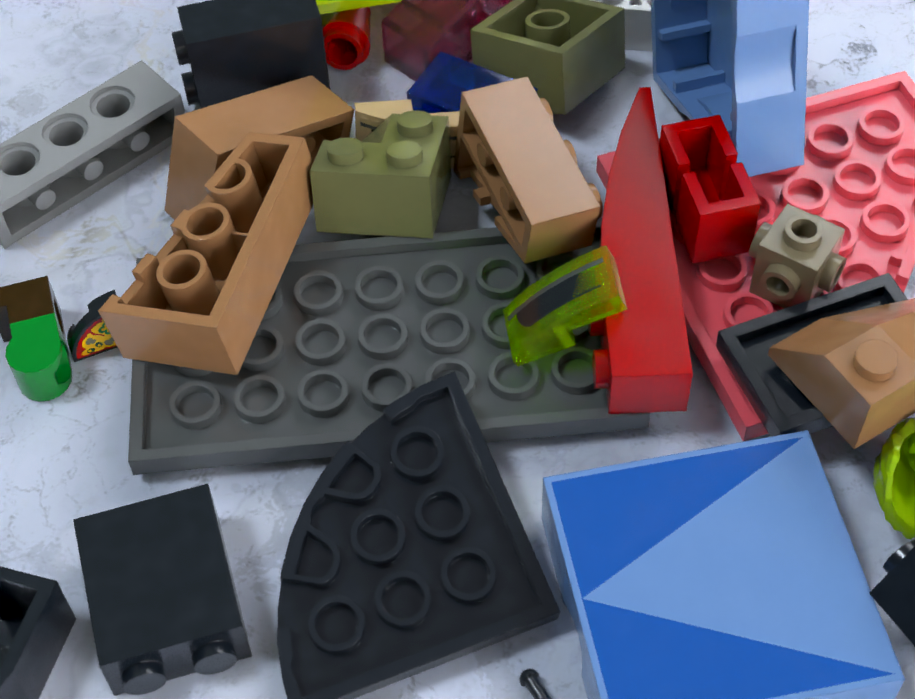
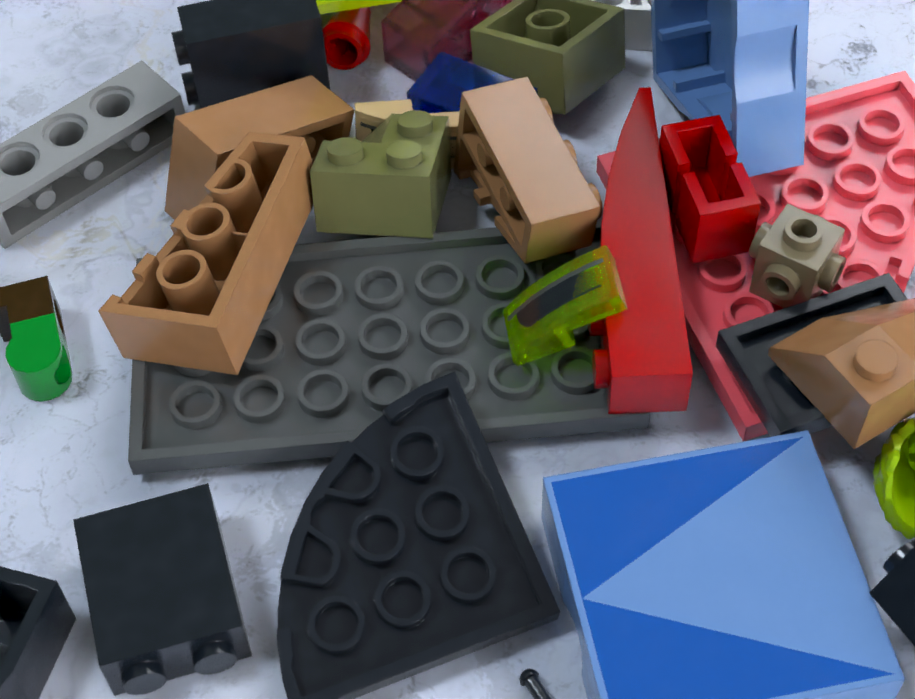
tile [67,290,117,362] -> none

